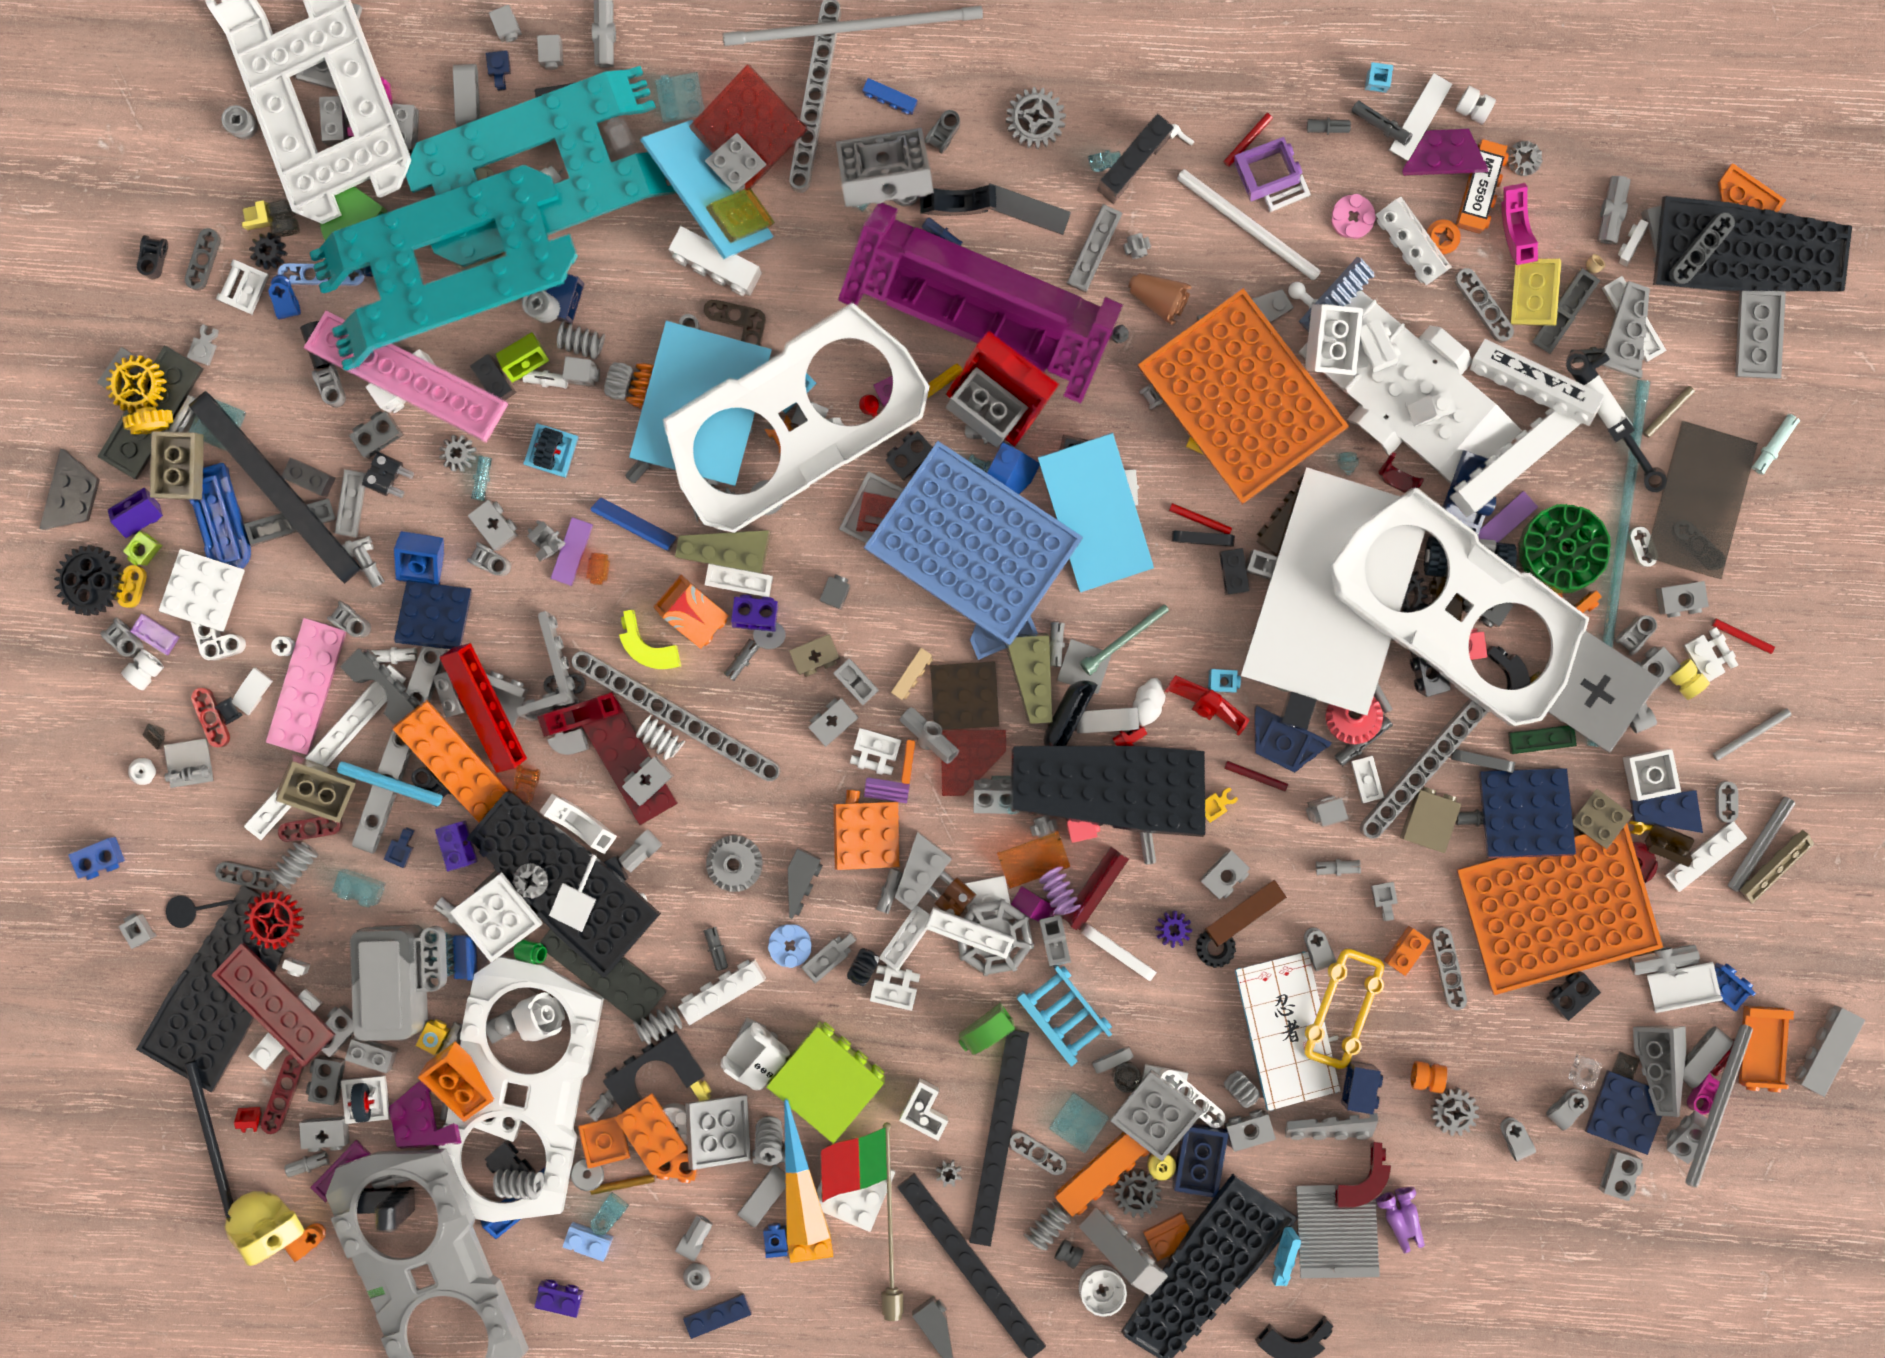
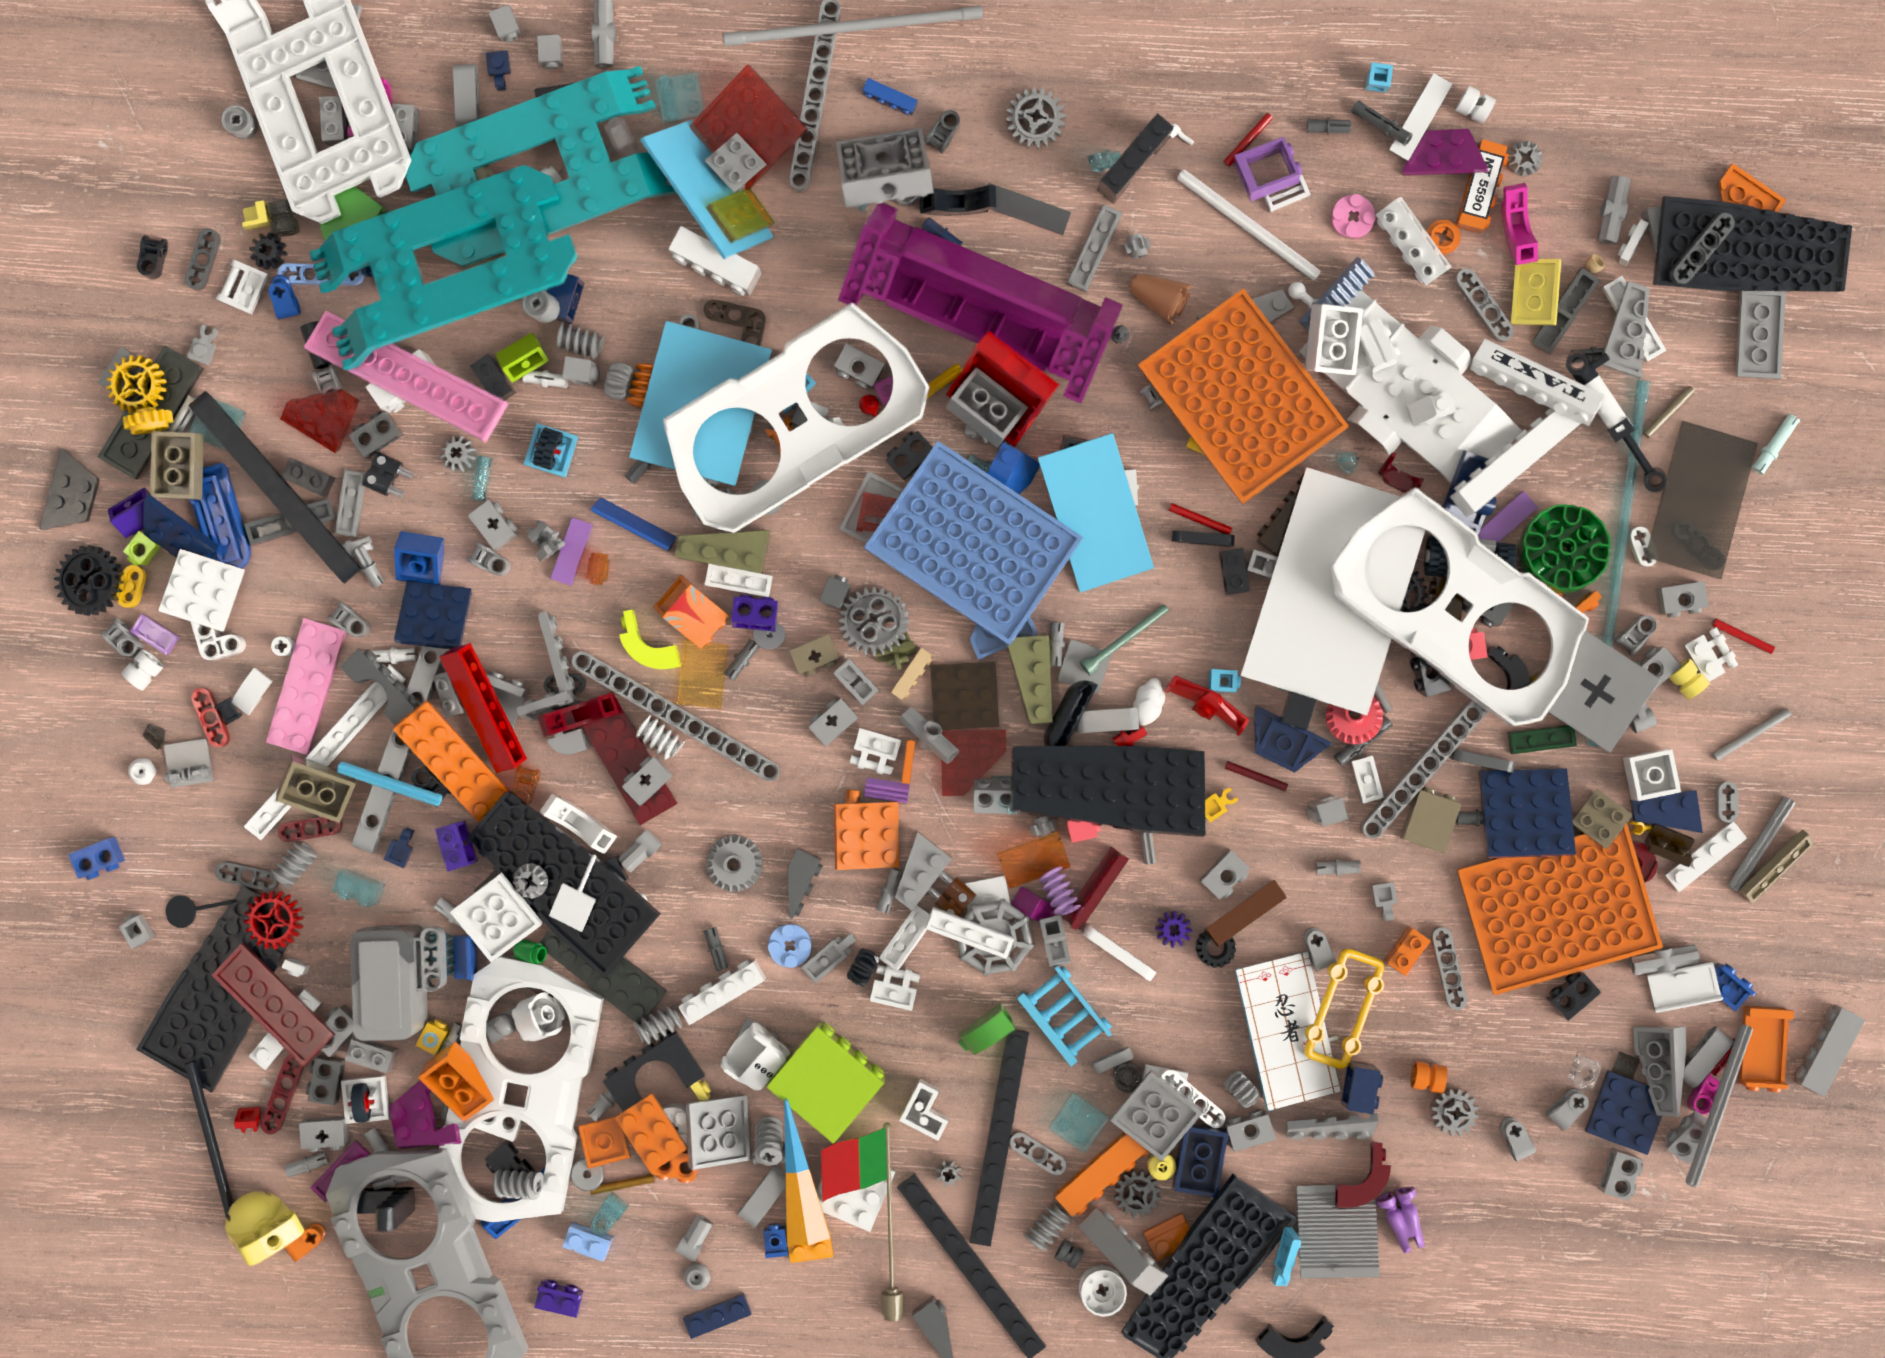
none -> dark blue wing [144,494,219,558]
none -> clear red plate [280,389,360,453]
none -> light grey pin [364,1127,390,1153]
none -> clear yellow piece [677,640,729,709]
none -> light grey brick [834,343,885,390]
none -> light grey gear [839,587,910,656]
none -> olive hips [876,632,916,670]

